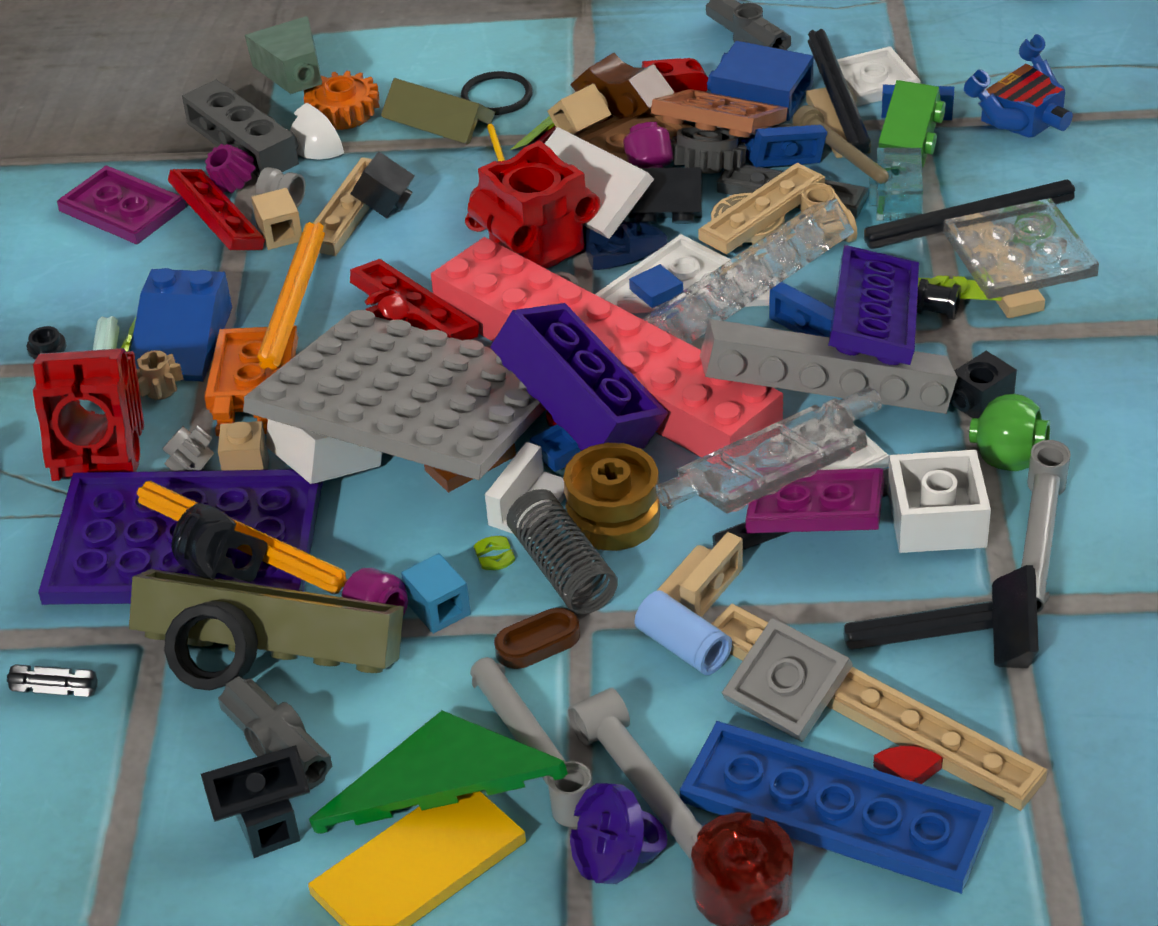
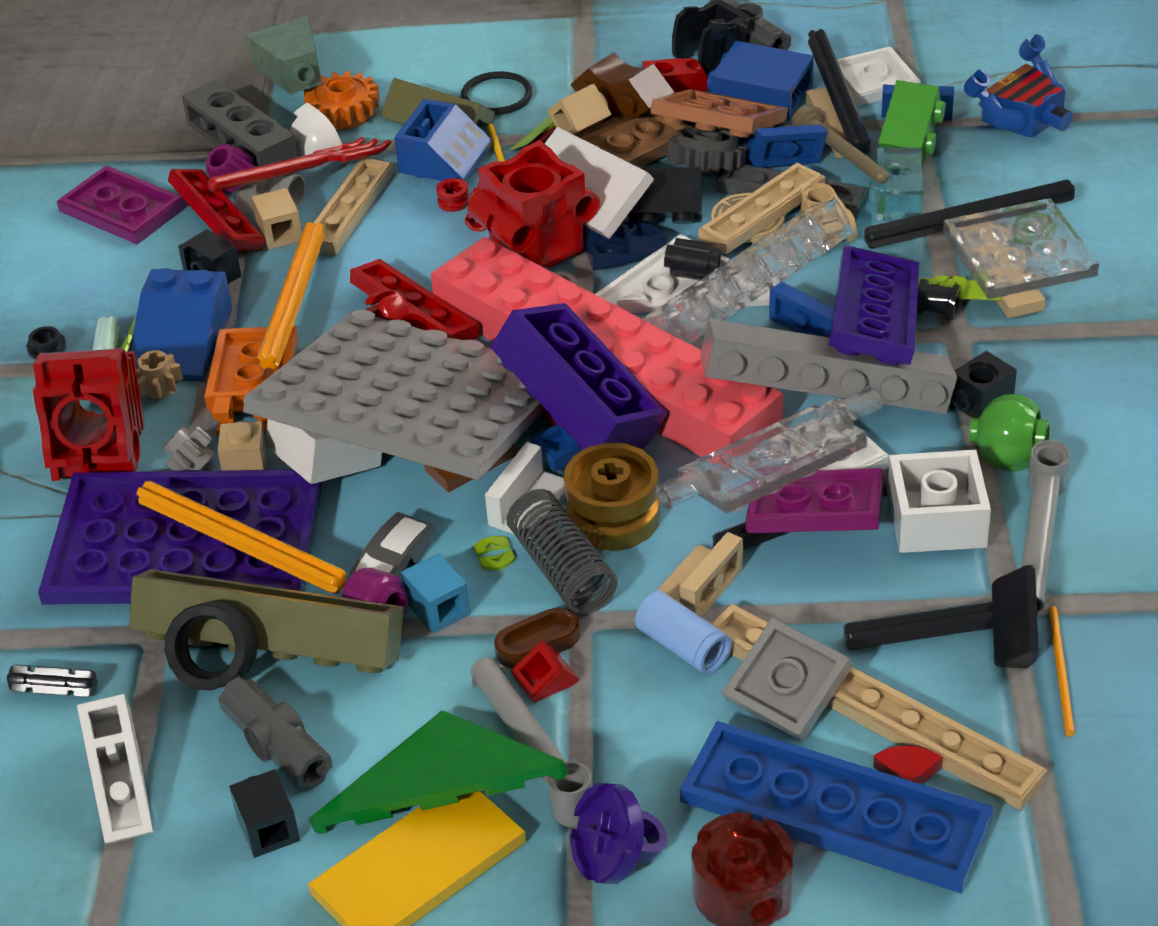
black piece [171,503,268,582] -> none
black slope [201,745,310,822] -> none
black brick [350,151,415,218] -> none
light grey piece [568,688,718,866] -> none
magenta head [623,122,674,168] -> none
blue tile [629,264,683,308] -> none
none -> white slope [77,694,154,845]
none -> black brick [178,229,241,284]
none -> red piece [207,137,391,192]
none -> slope [349,512,436,578]
none -> blue slope [394,99,492,182]
none -> red bush [436,178,469,212]
none -> red slope [509,640,580,703]
none -> black brick [664,238,721,281]
none -> black piece [672,0,750,77]
none -> light orange axle [1048,606,1075,737]

